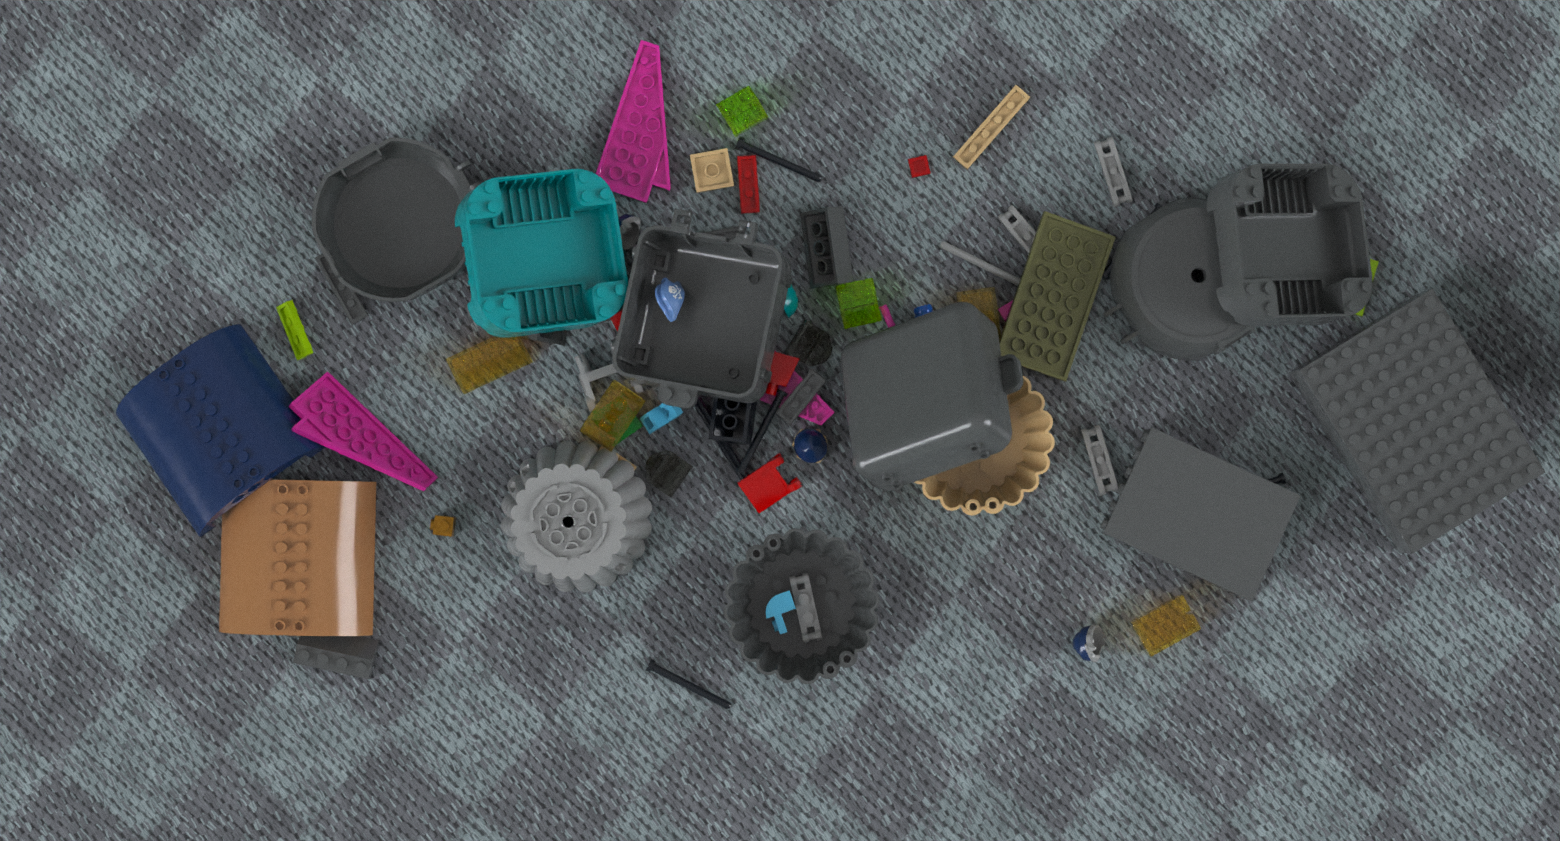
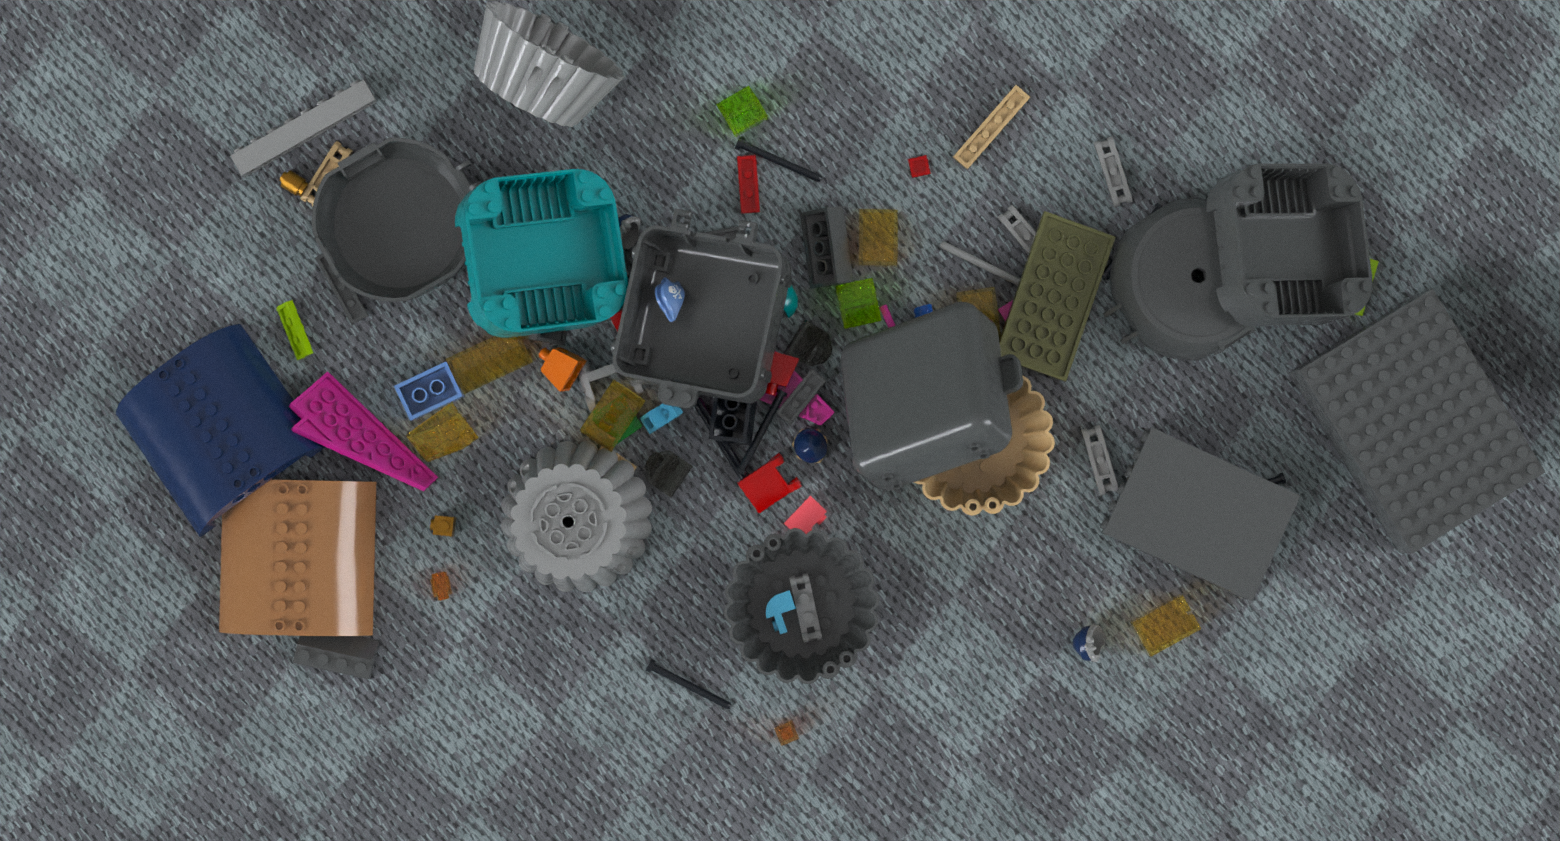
dark pink wing [596,40,671,203] -> none
tan plate [690,148,734,193] -> none
none -> light grey brick [231,79,377,177]
none -> pearl gold brick [279,170,309,196]
none -> tan plate [300,141,353,207]
none -> medium blue brick [394,361,465,421]
none -> clear yellow slope [406,402,479,462]
none -> clear orange brick [430,572,452,601]
none -> light grey container [474,0,625,127]
none -> orange torso [538,347,587,392]
none -> clear orange brick [774,719,799,746]
none -> coral brick [784,496,827,534]
none -> clear yellow slope [858,209,898,267]

